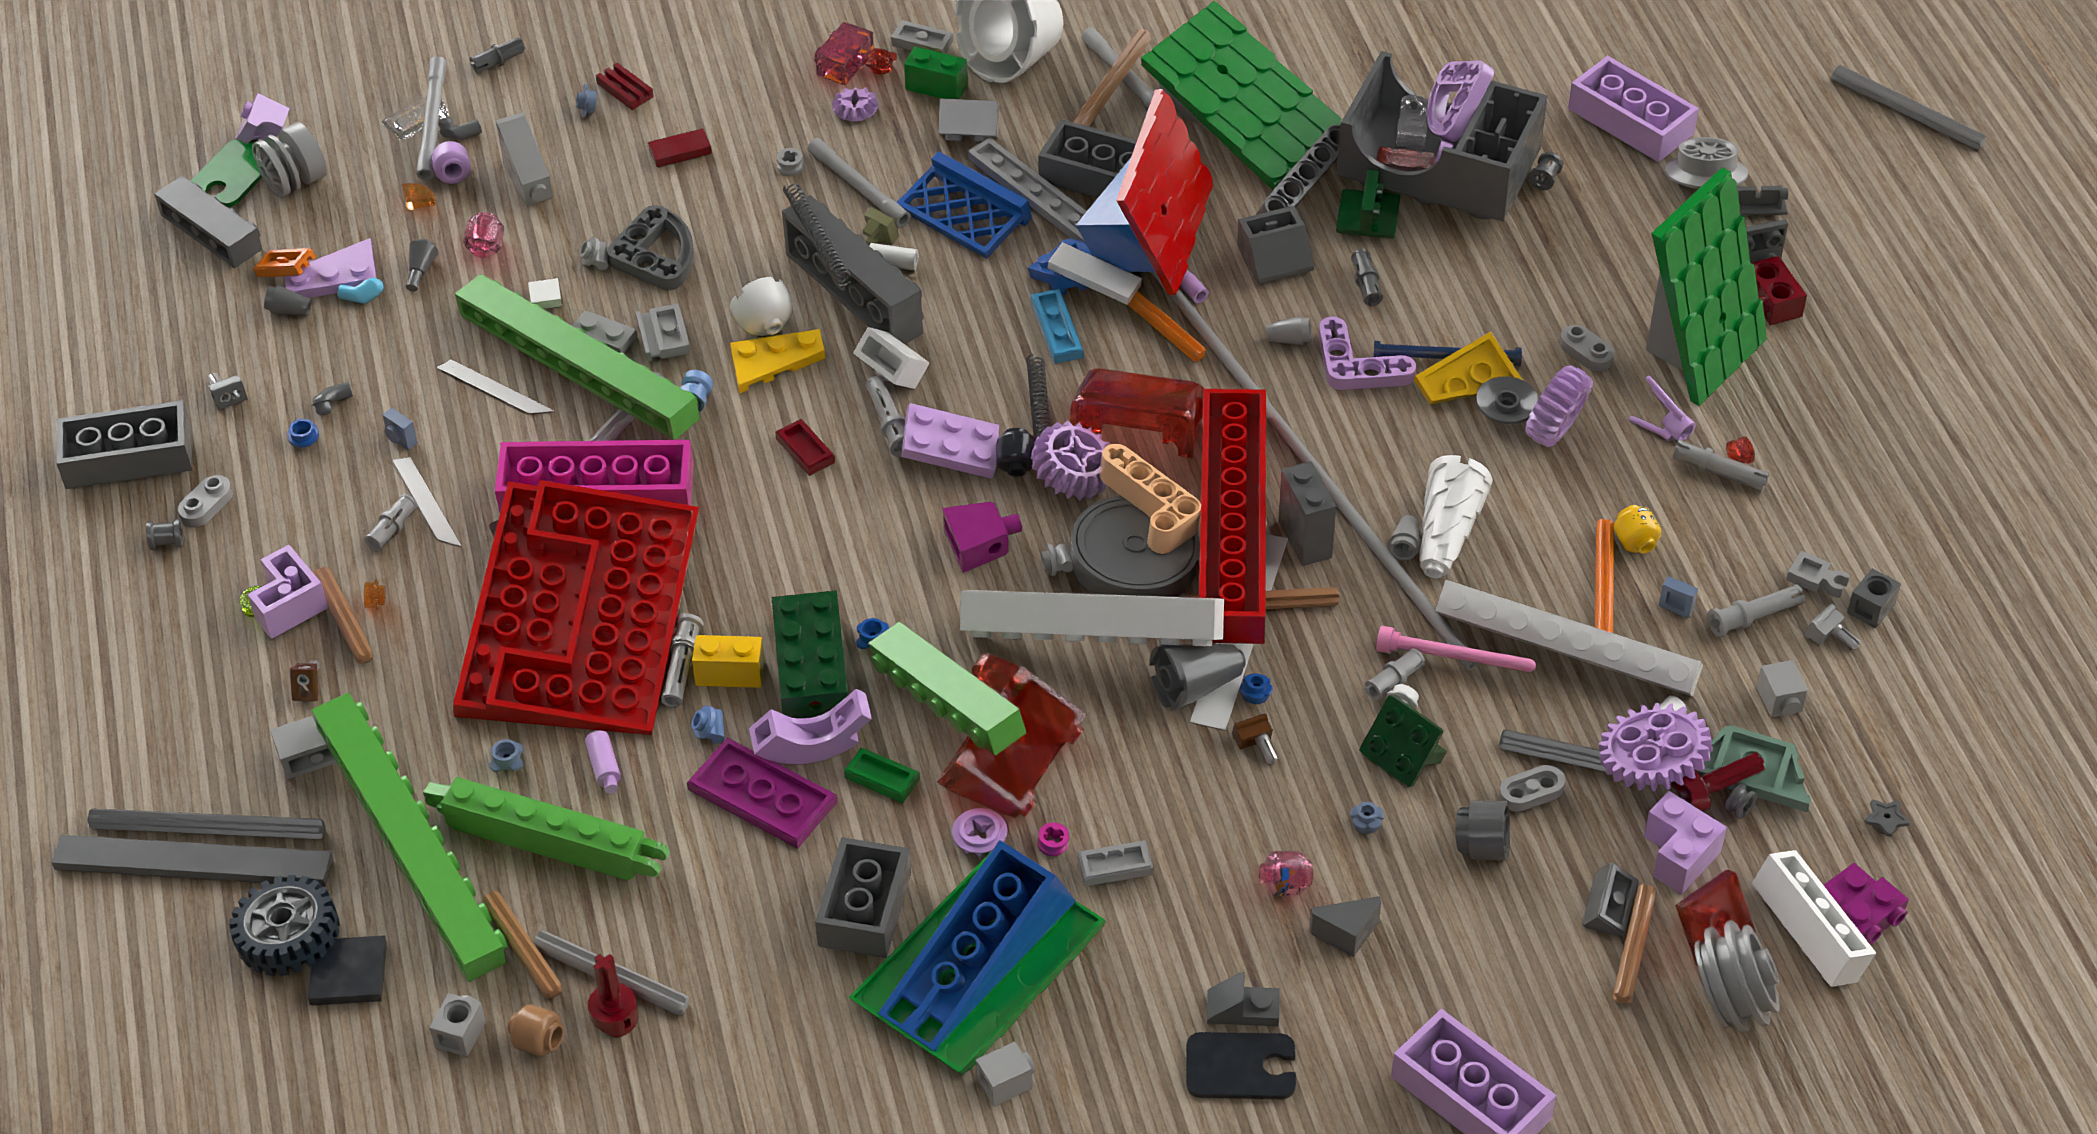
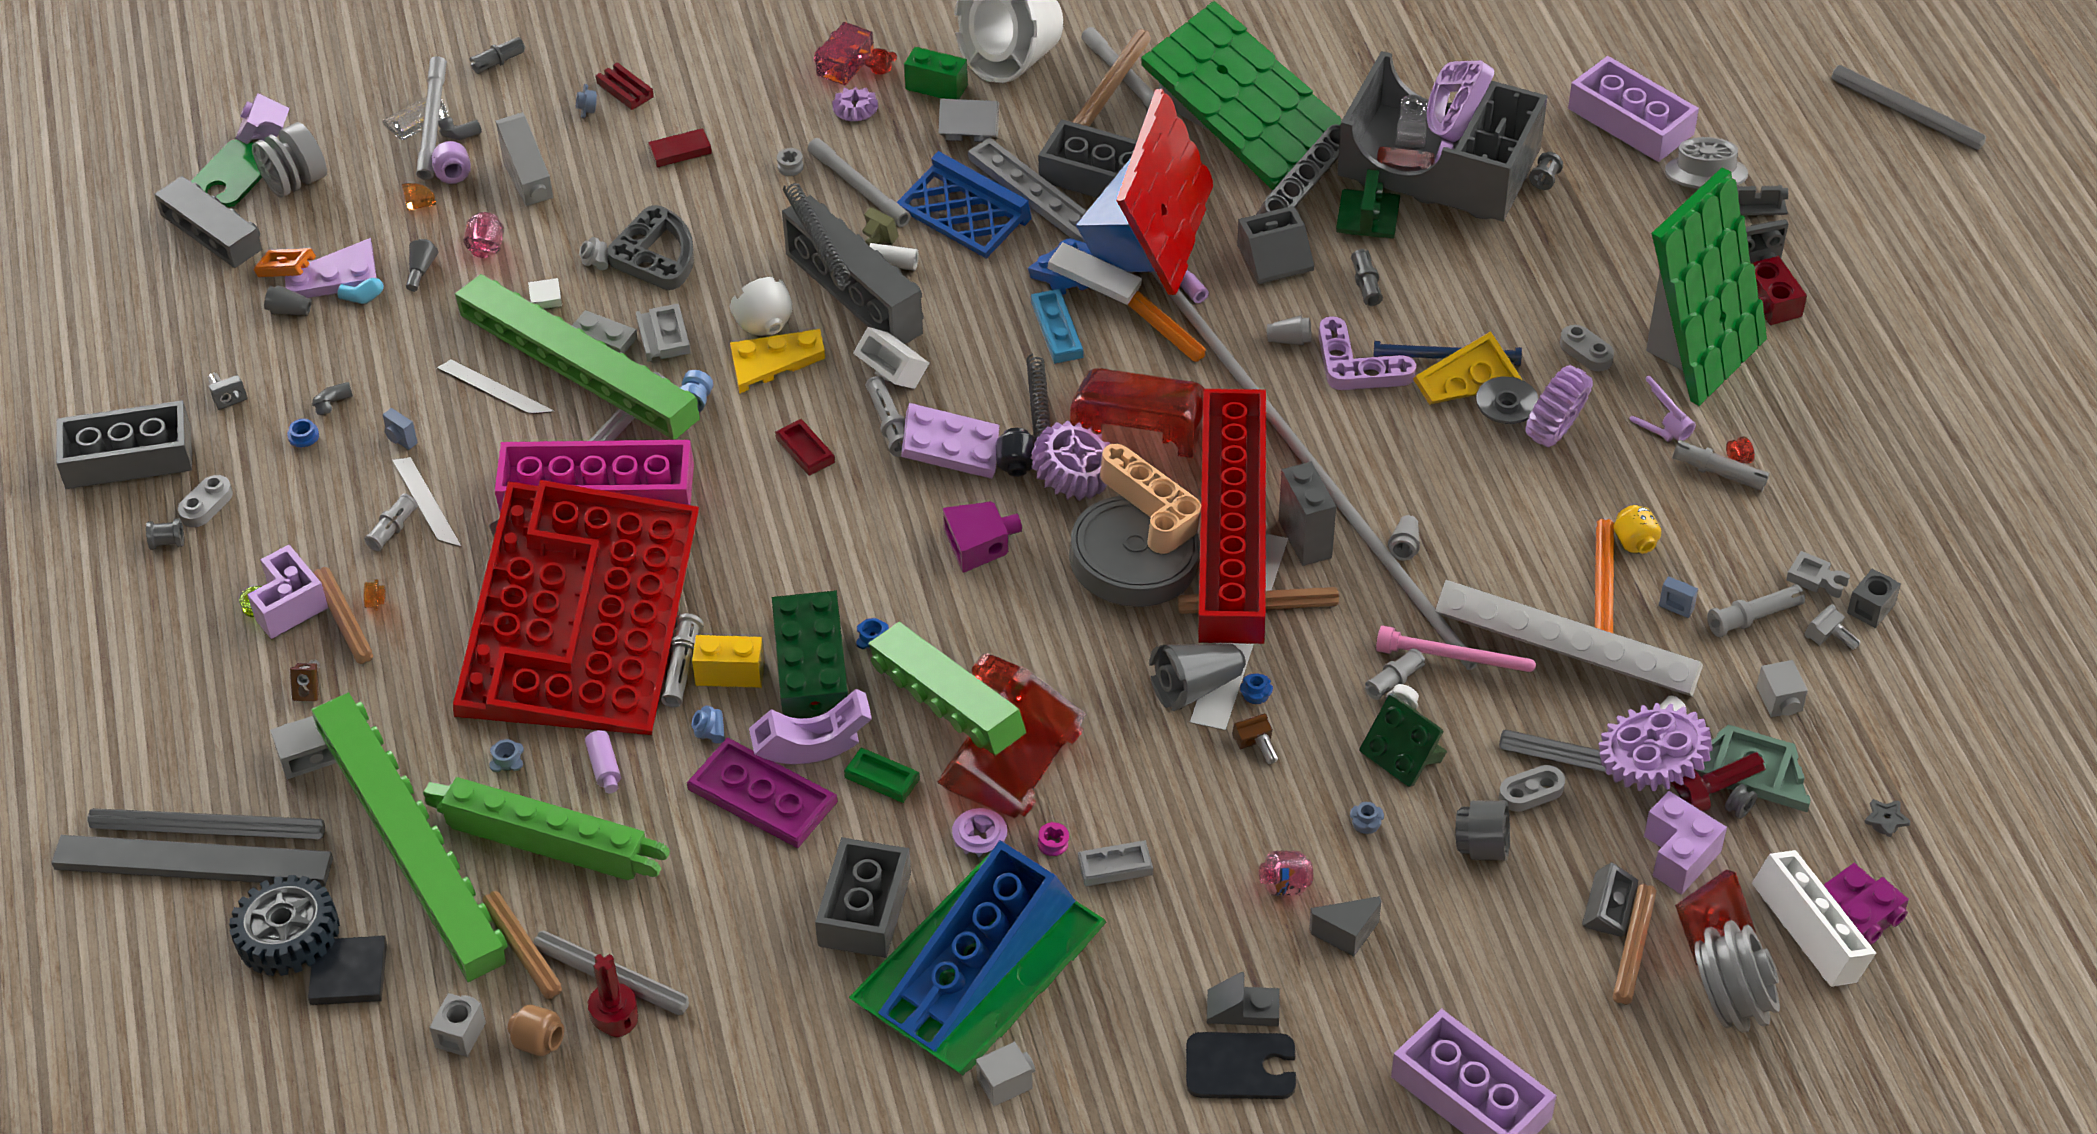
light grey plate [891,20,953,54] -> none
white brick [960,590,1224,646] -> none
light grey plate [1041,544,1073,576] -> none
white cone [1419,455,1493,579] -> none

